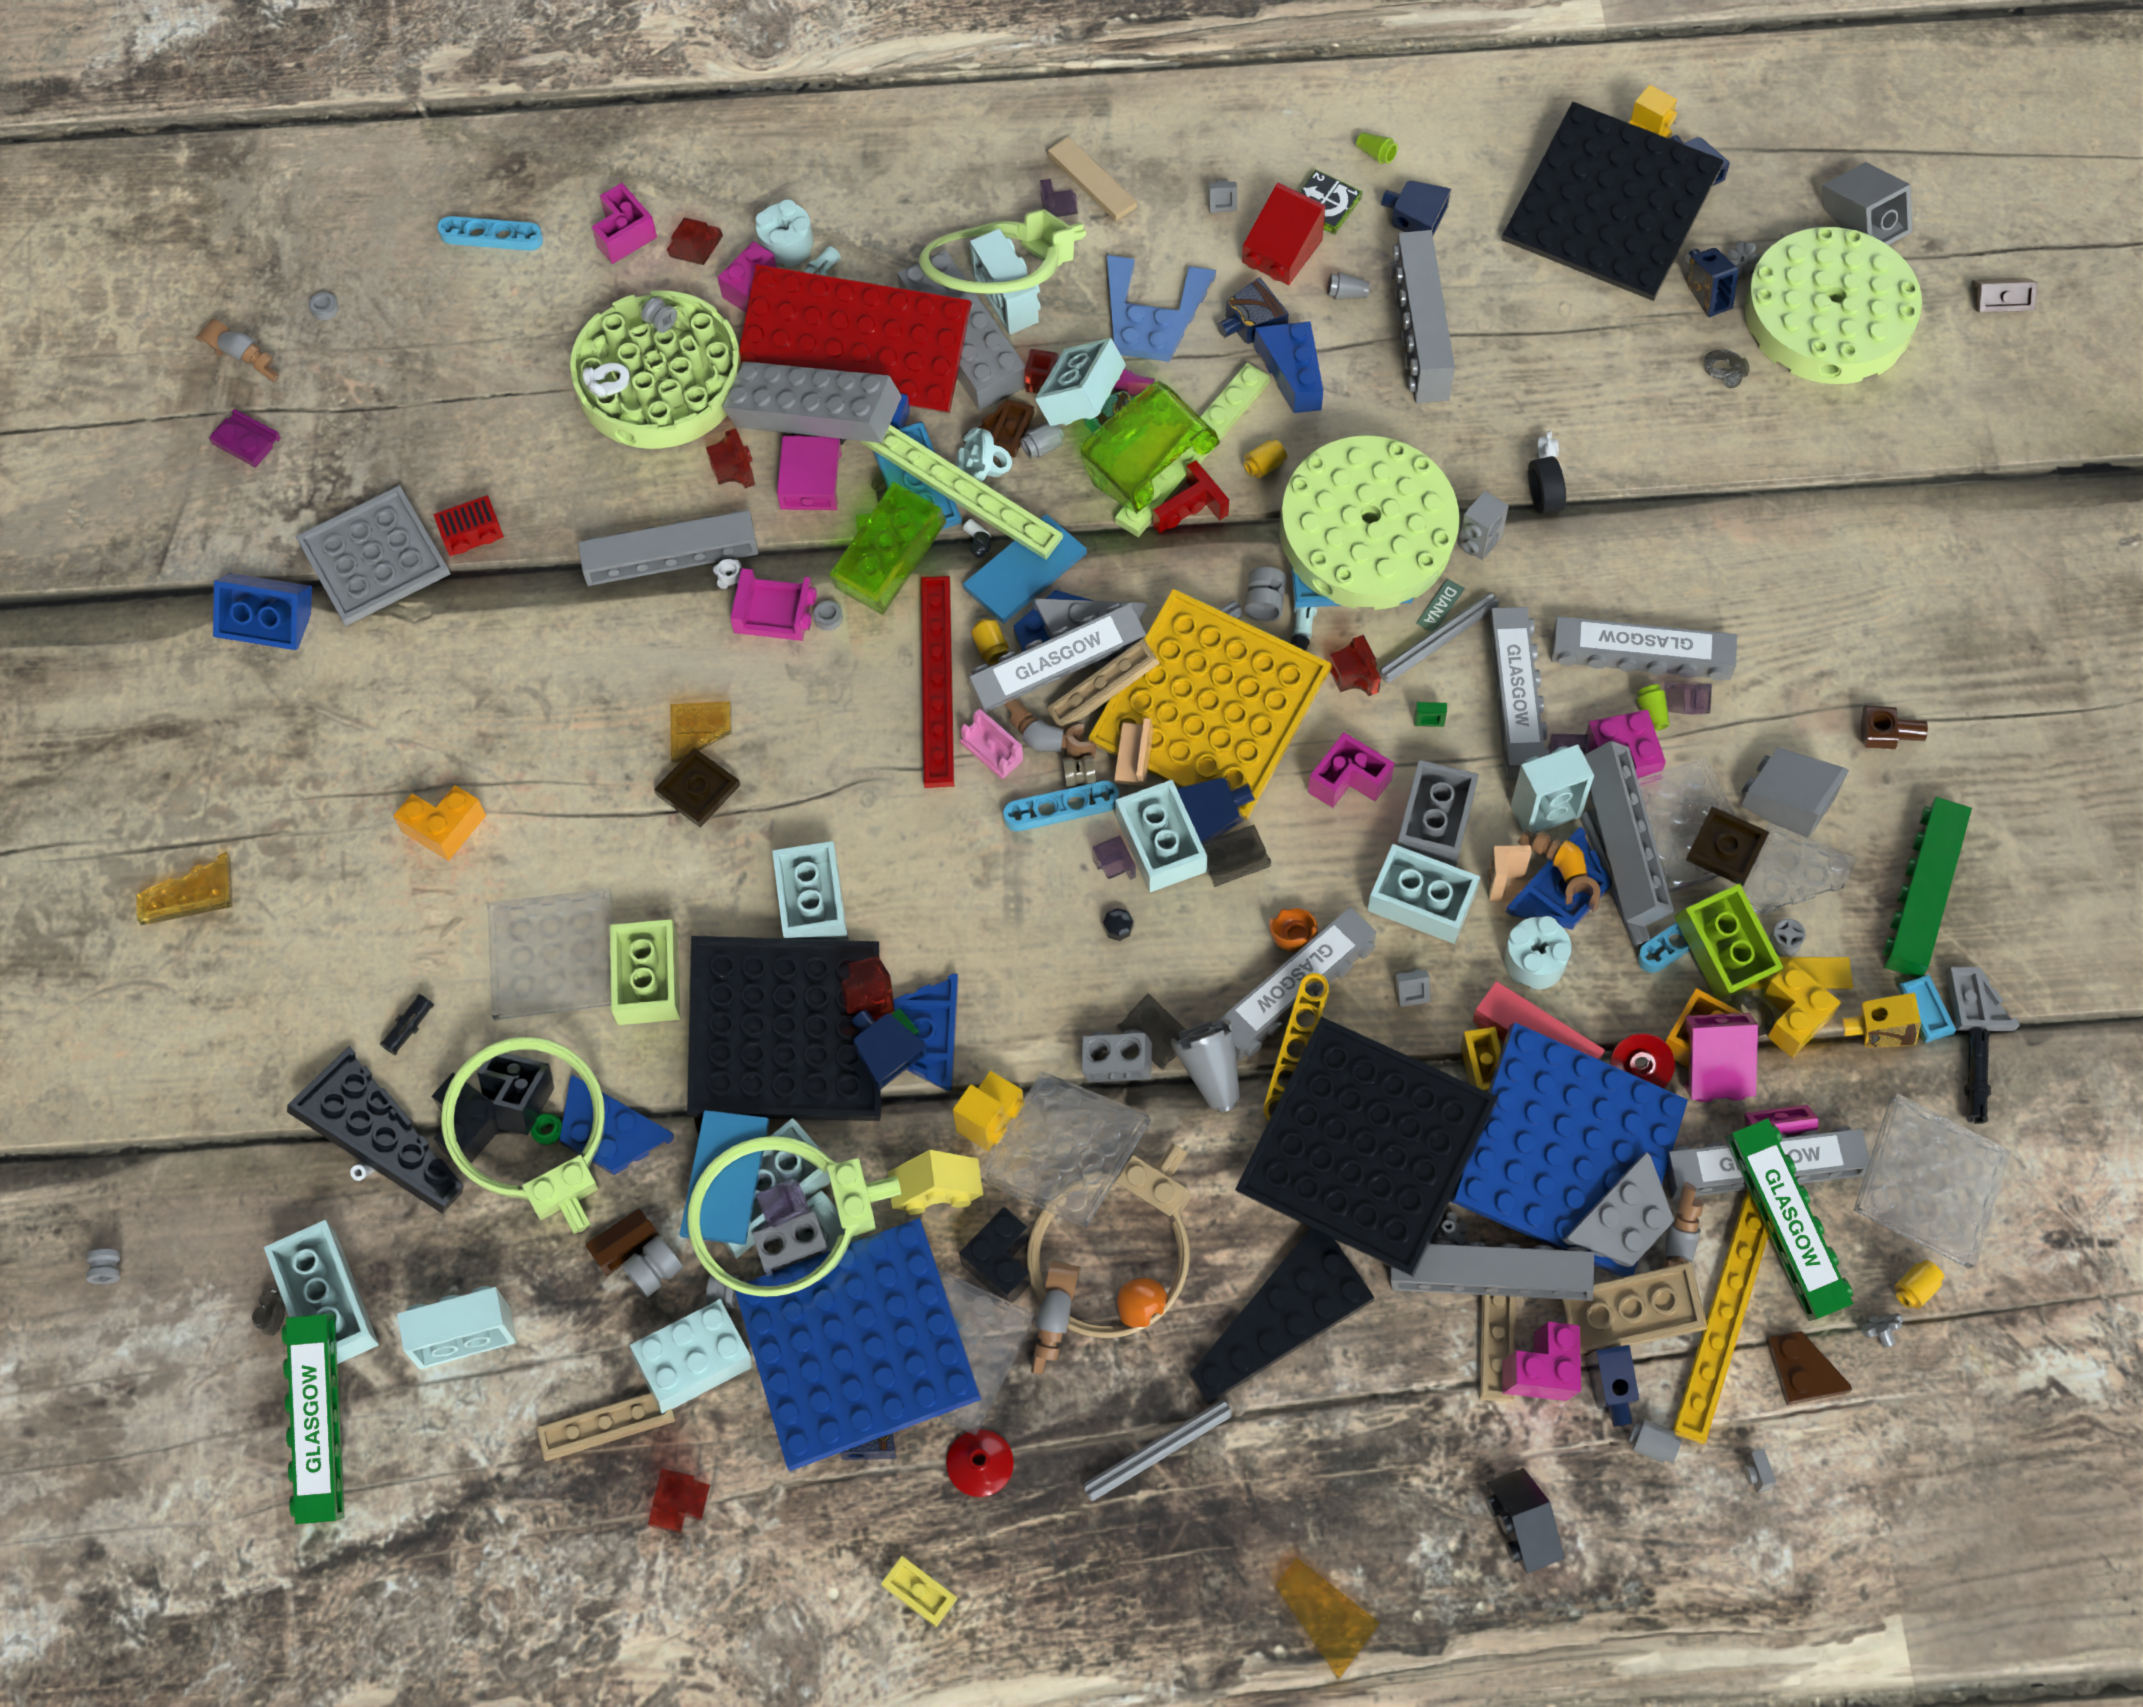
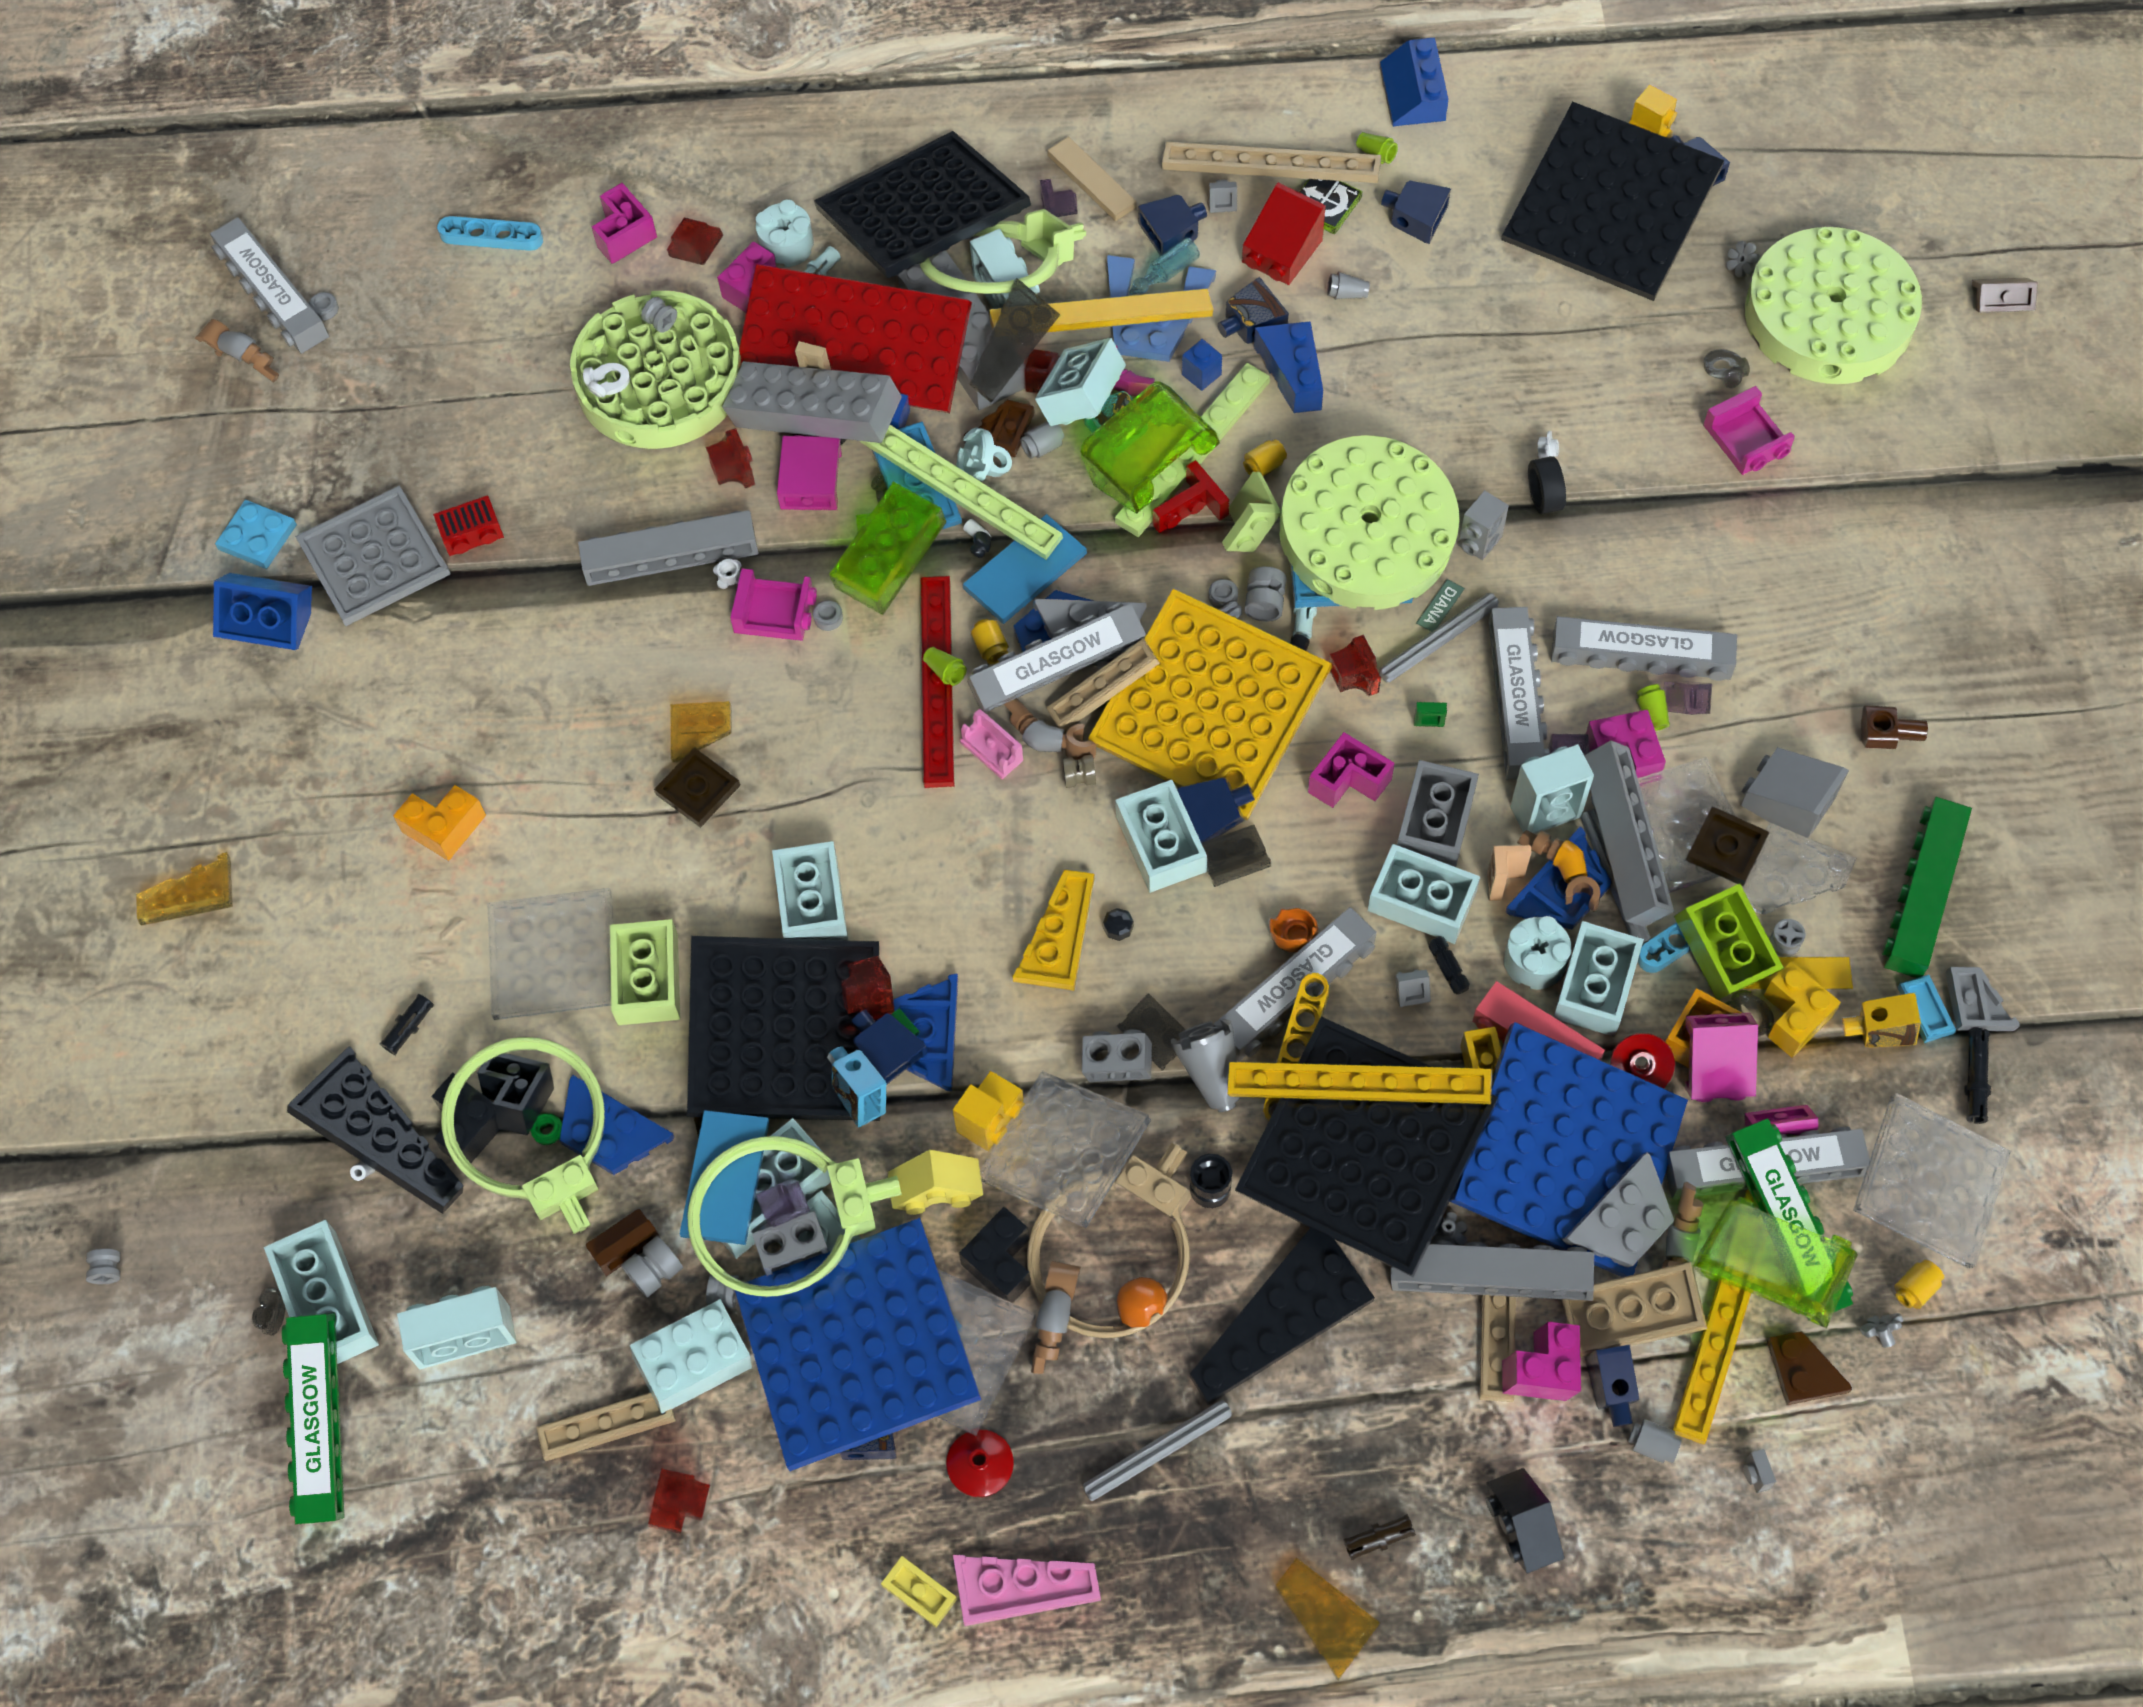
magenta plate [209,409,281,468] -> none
medium azure beam [1003,781,1119,831] -> none
clear purple panel [1092,835,1136,880] -> none
light nougat panel [1114,718,1154,786] -> none
light grey brick [1390,230,1455,403] -> none
dark blue torso [1685,248,1739,317] -> none
light grey slope [1822,162,1913,245] -> none
none -> light grey brick [210,217,329,354]
none -> medium azure plate [215,499,297,569]
none -> tan tile [795,341,831,370]
none -> black plate [814,131,1031,278]
none -> medium azure torso [827,1047,887,1128]
none -> lime cone [923,647,967,686]
none -> bright pink wing [953,1555,1101,1626]
none -> clear smoke wing [969,278,1060,403]
none -> yellow tile [989,289,1214,338]
none -> yellow wing [1013,870,1095,991]
none -> clear light blue wheel [1129,237,1200,295]
none -> dark blue torso [1138,195,1207,260]
none -> tan plate [1162,142,1381,183]
none -> blue brick [1182,339,1222,391]
none -> black wheel [1190,1153,1232,1208]
none -> light grey tile [1209,579,1238,609]
none -> yellowish green bracket [1222,472,1281,552]
none -> yellow plate [1227,1062,1492,1104]
none -> dark brown pin [1343,1514,1416,1560]
none -> blue slope [1380,37,1449,127]
none -> black axle [1429,936,1470,995]
none -> light aqua brick [1554,921,1644,1037]
none -> clear neon green windscreen [1693,1197,1858,1329]
none -> dark pink panel [1703,386,1795,475]

